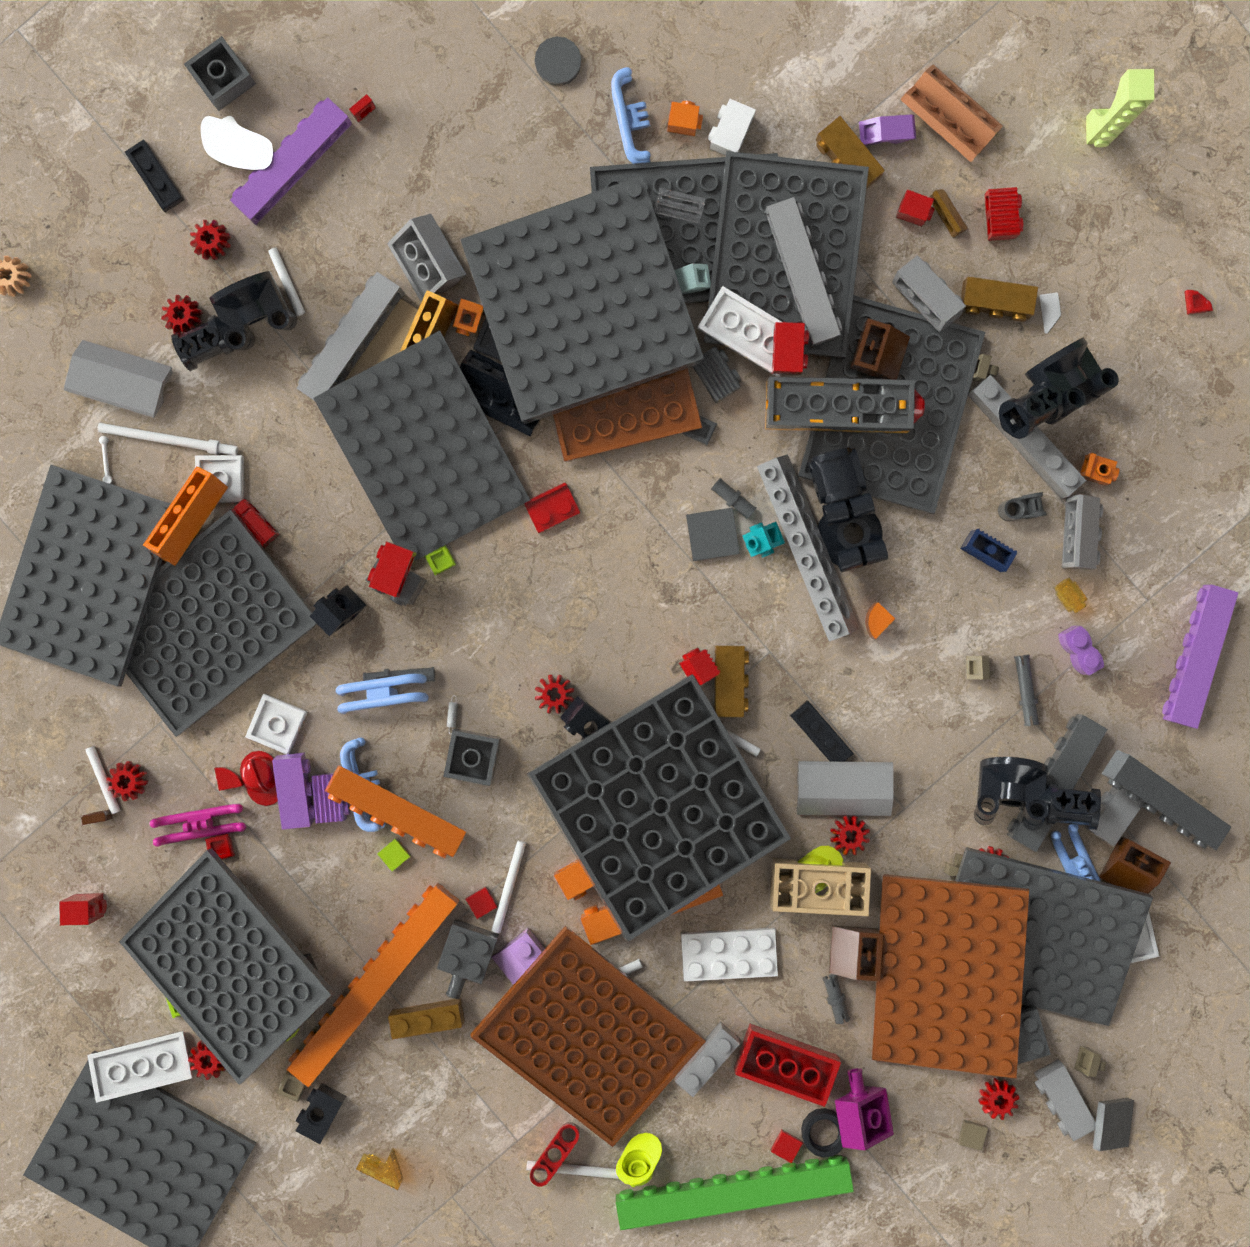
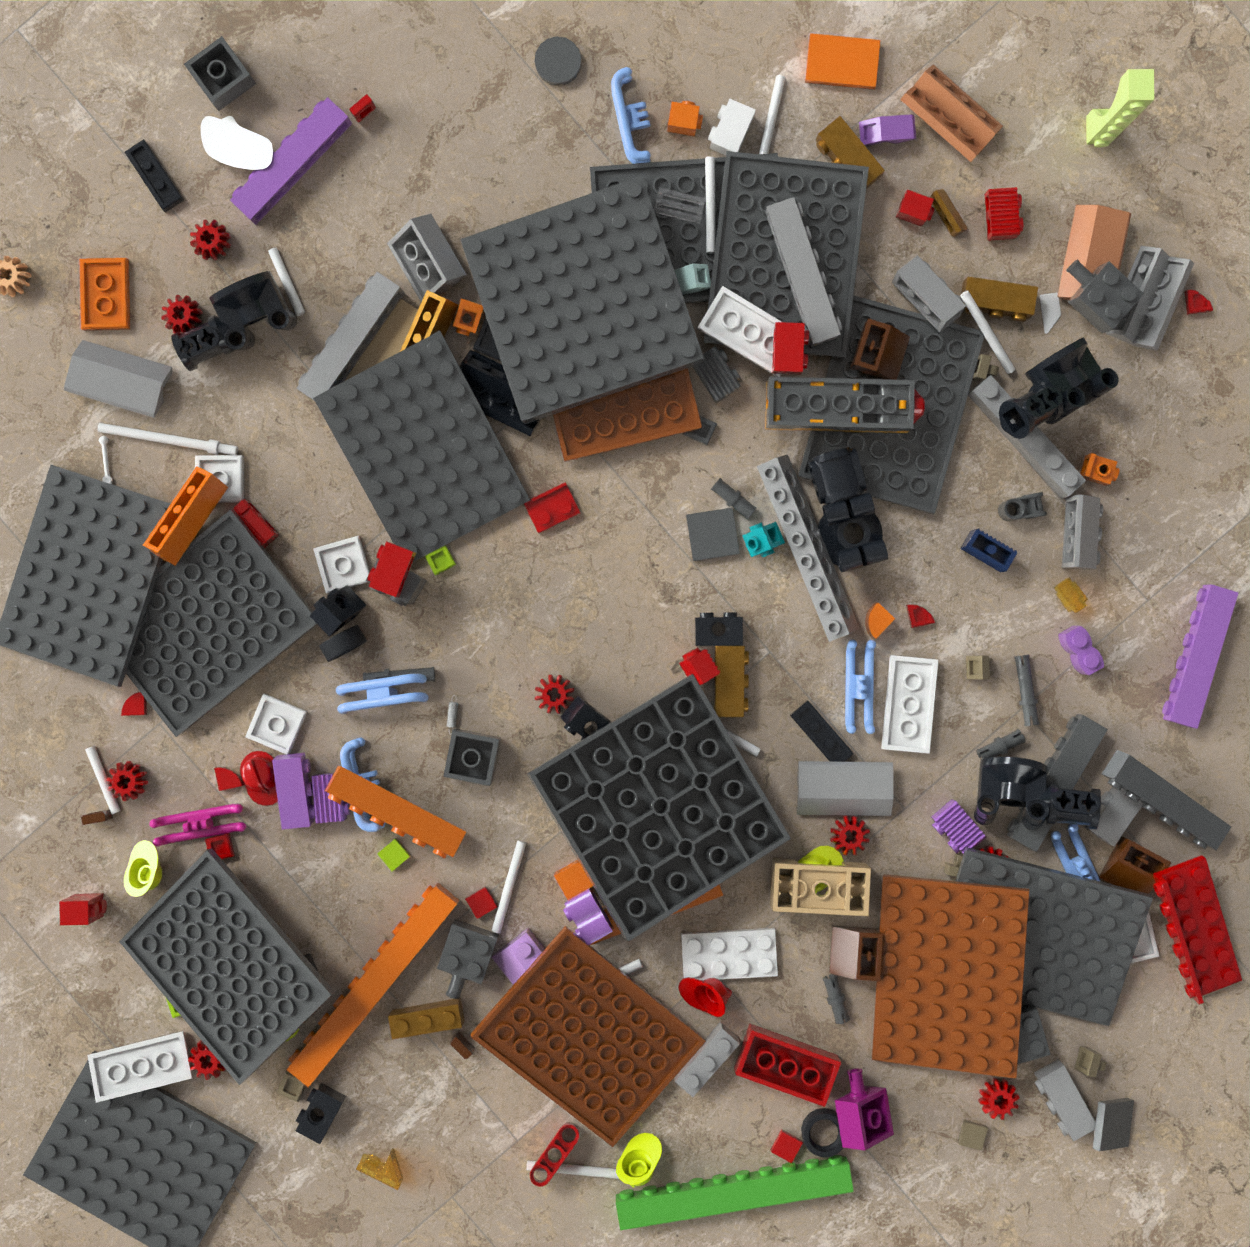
none -> orange tile [79,258,130,330]
none -> red tile [121,692,147,716]
none -> neon yellow piece [124,840,162,897]
none -> white tile [313,536,370,594]
none -> black tyre [319,625,367,662]
none -> reddish brown tile [450,1031,475,1060]
none -> medium lavender brick [563,888,614,945]
none -> red piece [678,977,732,1017]
none -> black brick [695,612,743,646]
none -> white bar [705,157,716,254]
none -> white bar [759,75,786,154]
none -> orange tile [805,33,881,90]
none -> light blue piece [845,639,876,734]
none -> white plate [881,655,938,754]
none -> red tile [906,605,935,628]
none -> medium lavender brick [931,799,986,854]
none -> white bar [960,290,1015,374]
none -> dark grey pin [976,729,1026,761]
none -> nougat slope [1057,205,1131,300]
none -> dark grey brick [1066,259,1144,334]
none -> light grey slope [1105,246,1194,350]
none -> red bracket [1153,855,1242,1005]

